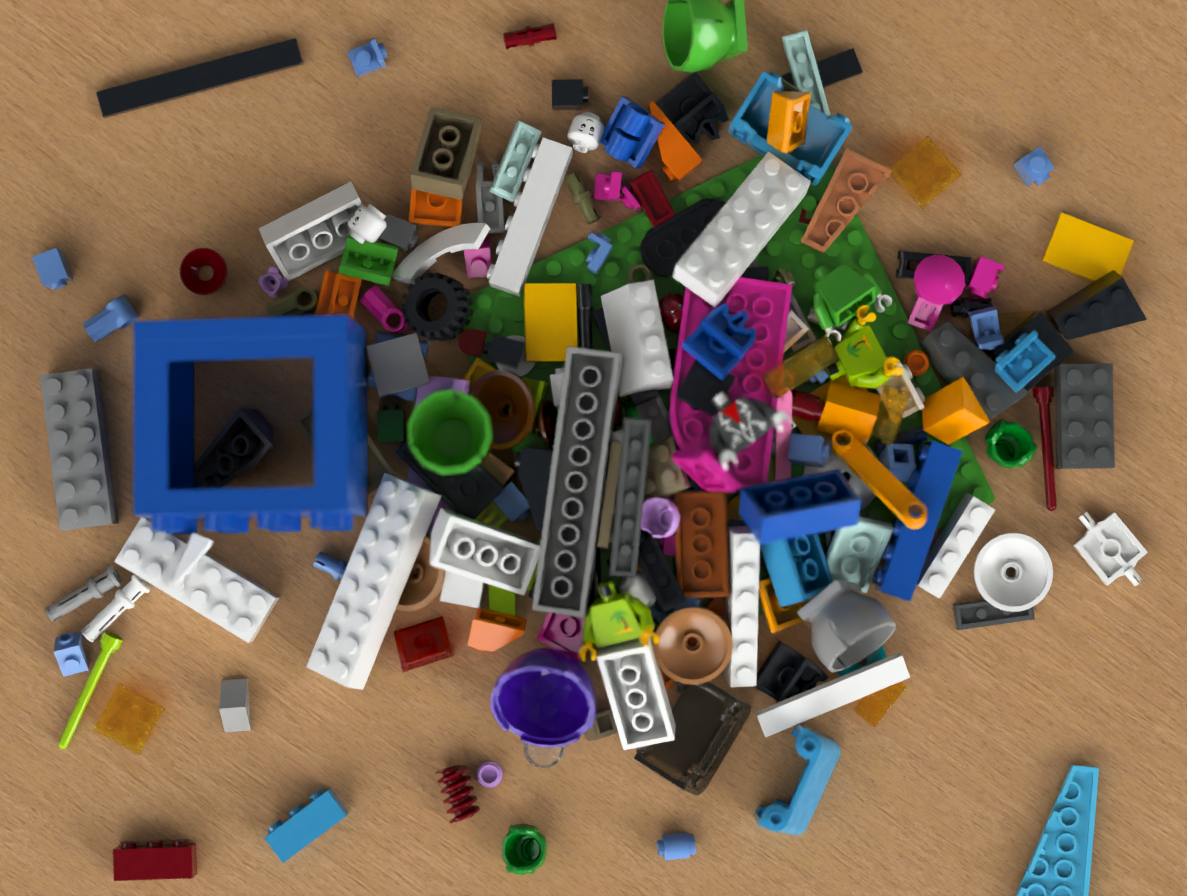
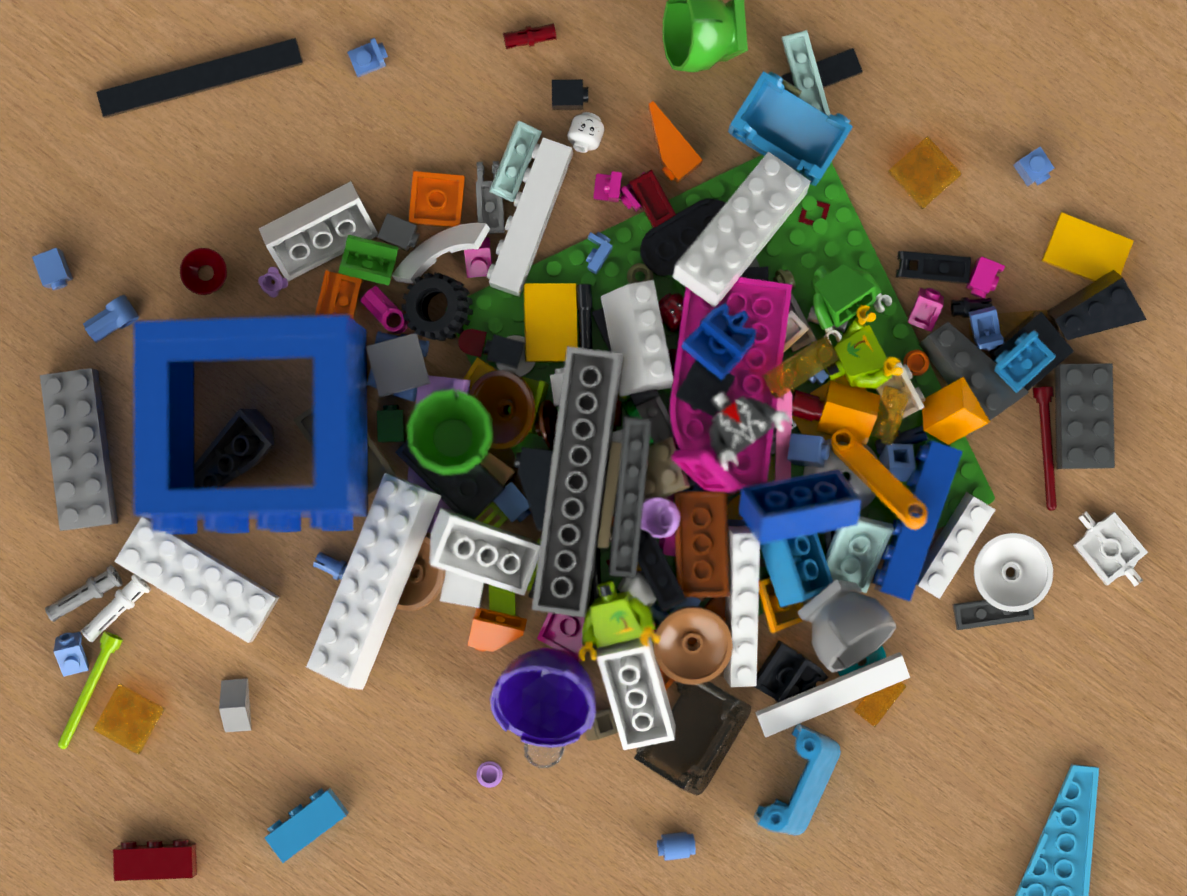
white slope [171,533,214,585] -> none
olive piece [266,287,319,317] -> none
white head [348,204,387,244] -> none
clear red slope [394,616,455,672] -> none
dark tan brick [411,107,482,200] -> none
dark red piece [435,765,480,823] -> none
green hair [502,824,547,875] -> none
olive pin [564,171,602,225] -> none
blue plate [600,96,665,169] -> none
black plate [655,72,729,145] -> none
light orange slope [767,91,811,153] -> none
nougat wing [800,148,893,253] -> none
dark pink dish [914,255,965,304] -> none
green hair [985,419,1037,469] -> none

